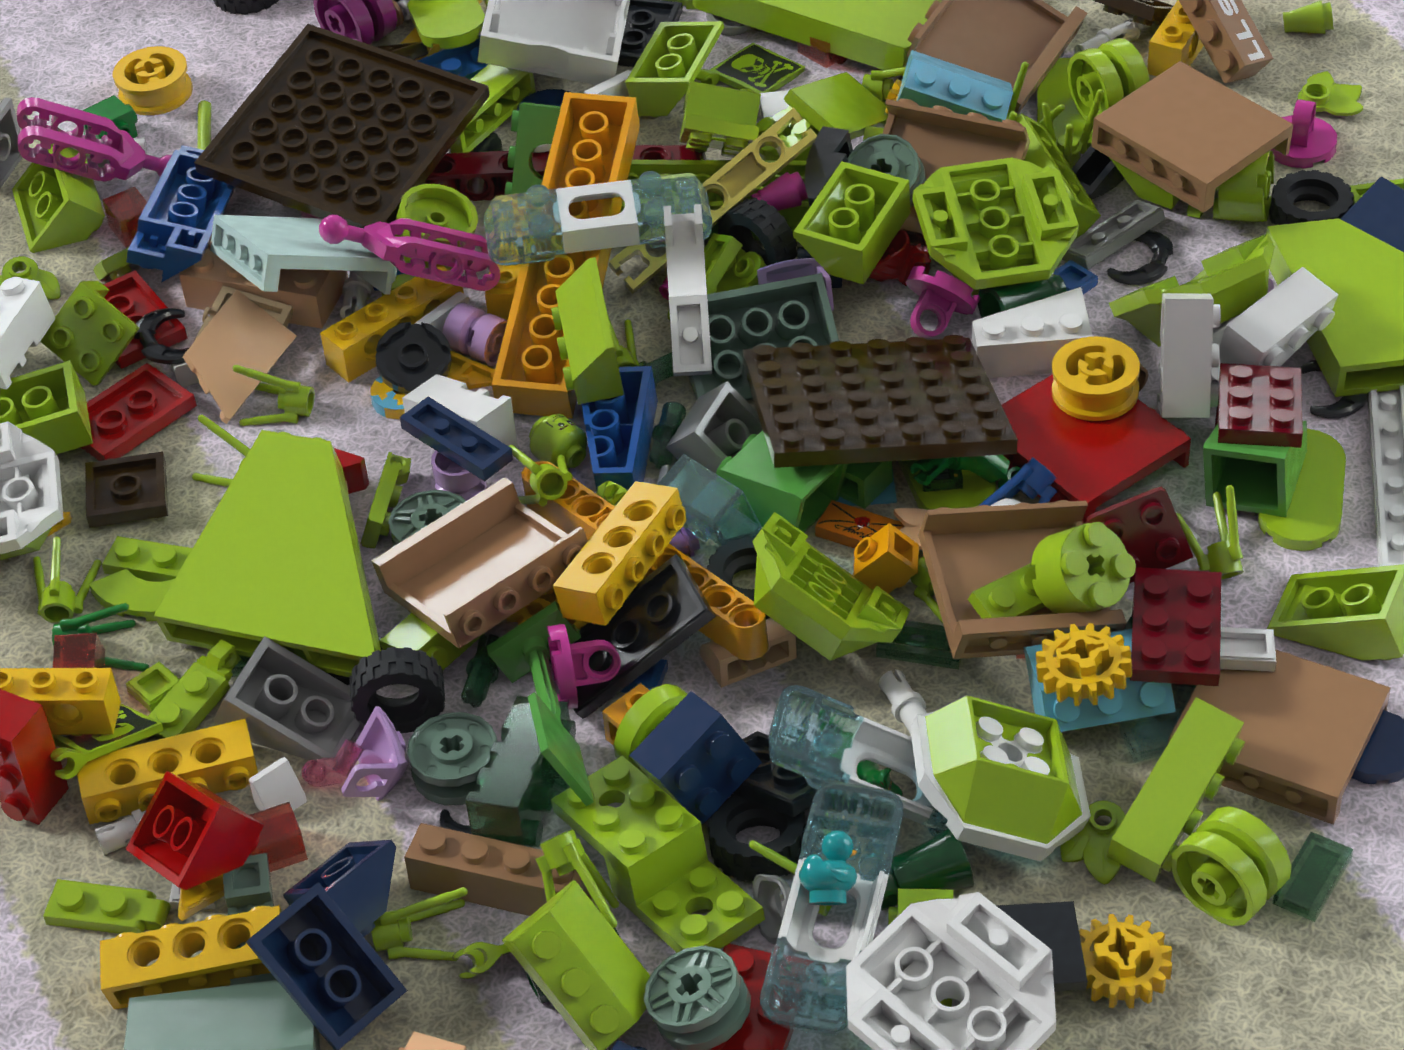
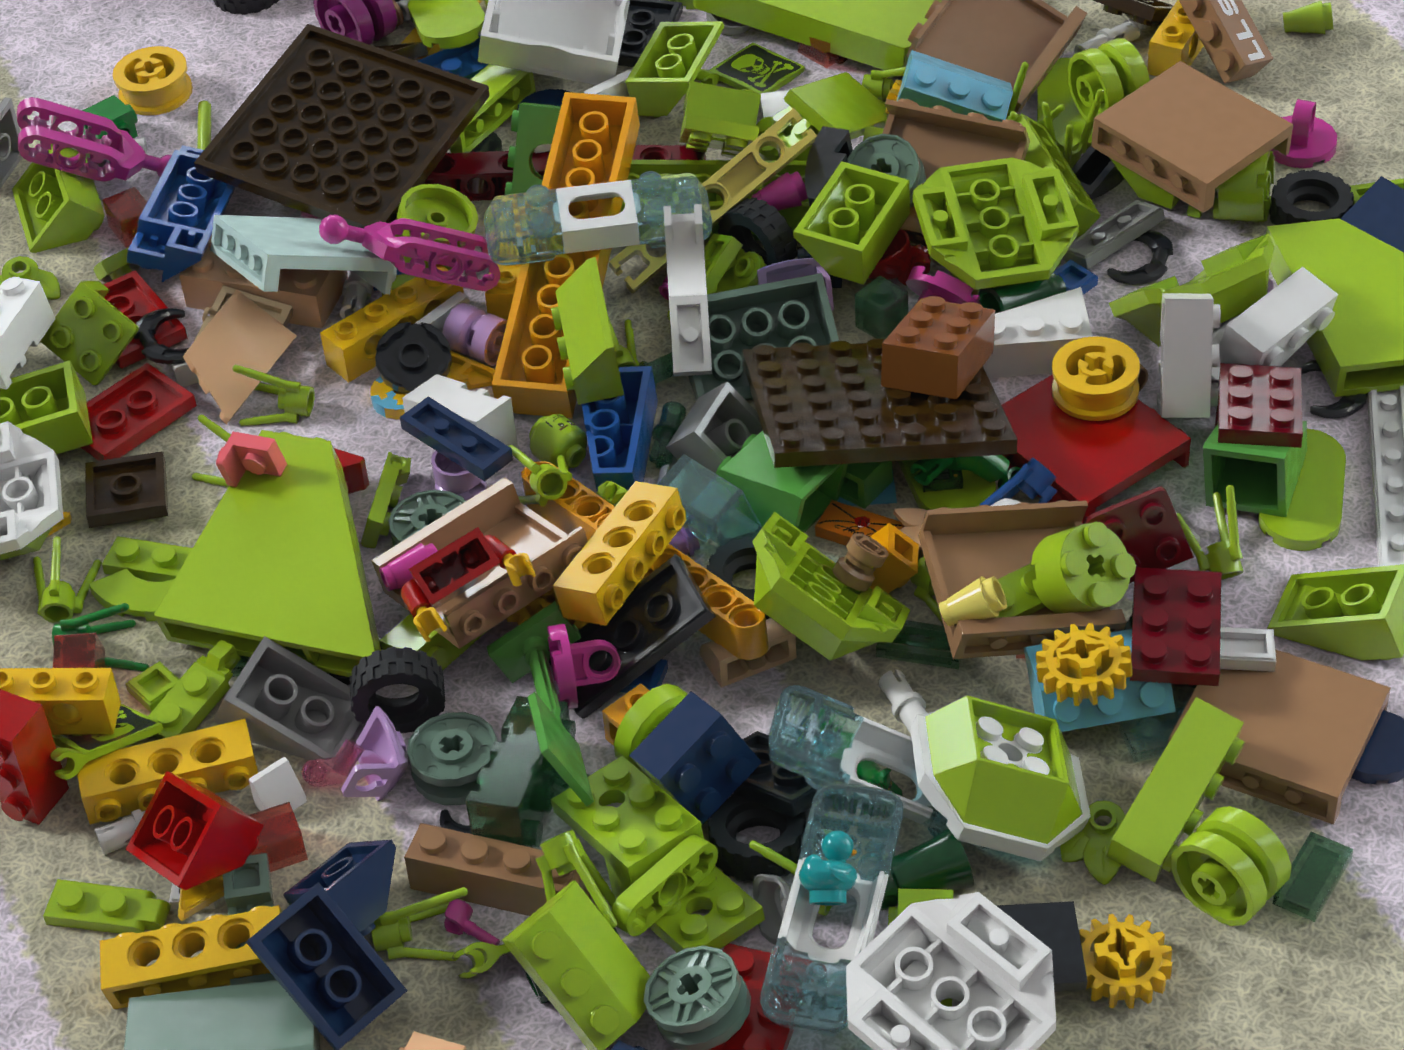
clear green axle [461,634,500,708] -> none
lime plate [1297,71,1363,116] -> none
none -> coral bracket [216,431,287,487]
none -> dark pink cone [379,543,438,591]
none -> red torso [401,527,536,642]
none -> dark pink hand [444,899,500,945]
none -> lime beam [611,834,718,936]
none -> medium nougat wheel [832,533,889,592]
none -> clear green brick [855,276,908,339]
none -> dark orange brick [881,296,995,399]
none -> light yellow cone [939,576,1007,626]

